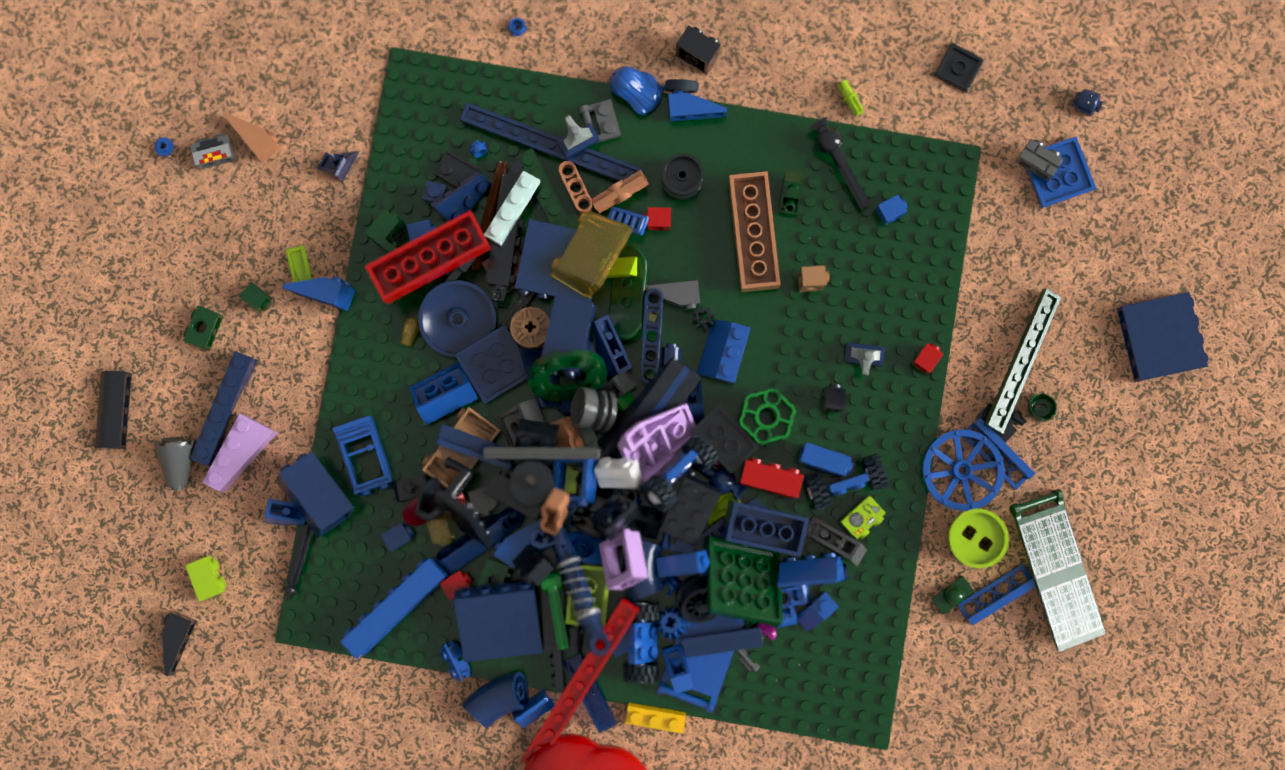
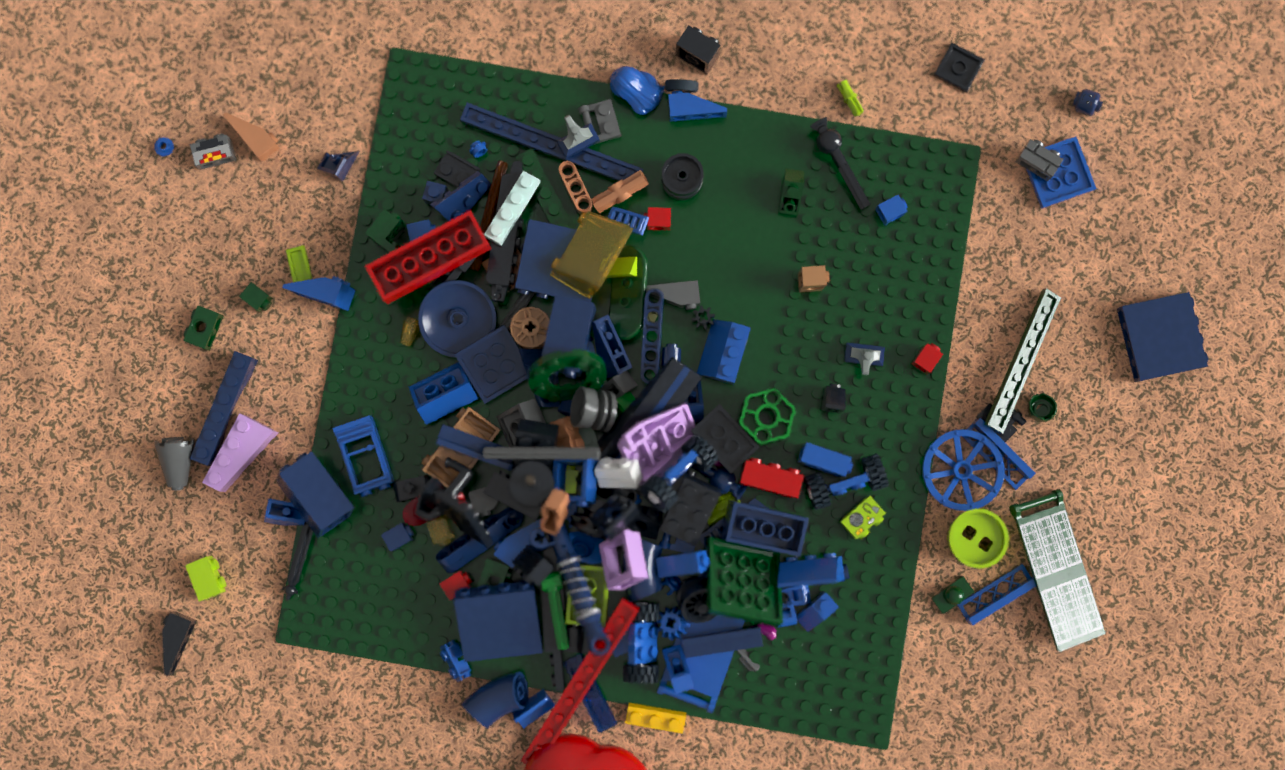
black brick [95,371,132,449] -> none
blue brick [341,558,450,659] -> none
blue plate [508,18,527,36] -> none
nougat brick [728,171,781,292] -> none
dark grey slope [805,516,867,566] -> none

